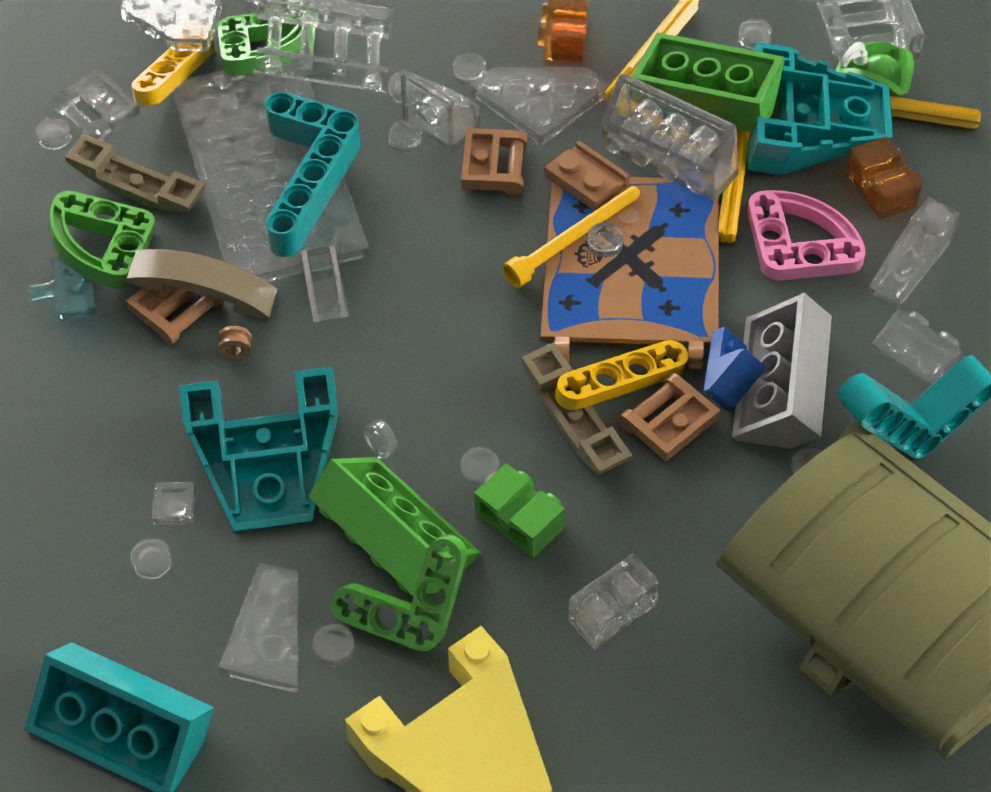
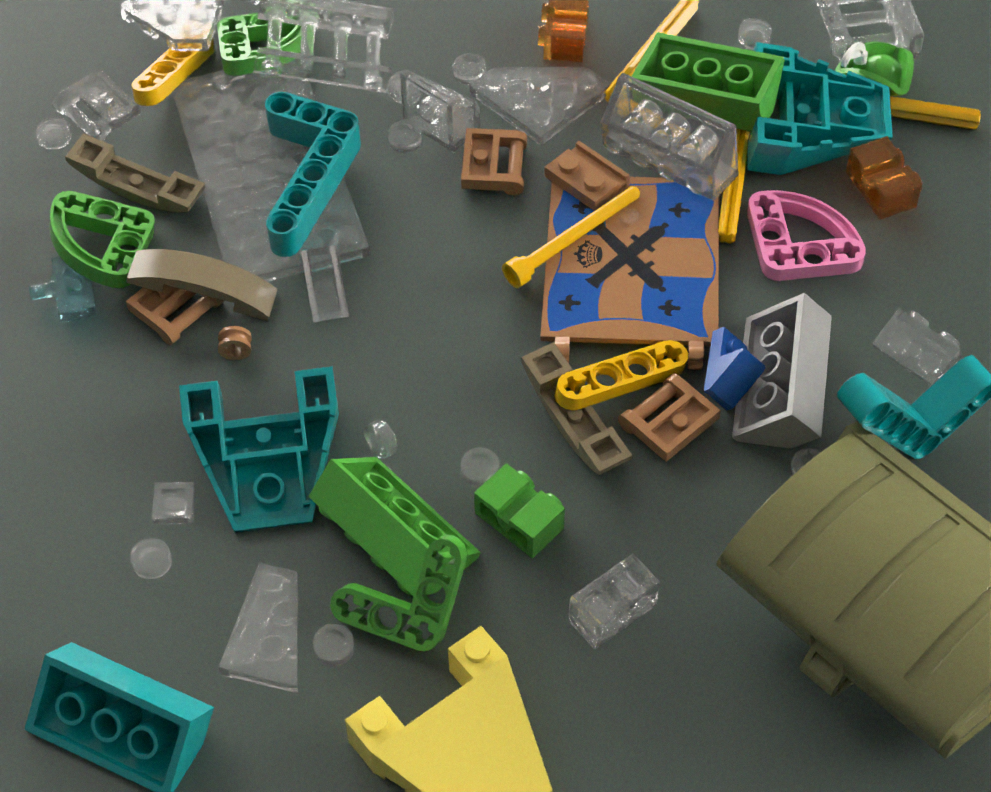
clear tile [588,222,623,257] -> none
clear slope [867,197,960,308] -> none

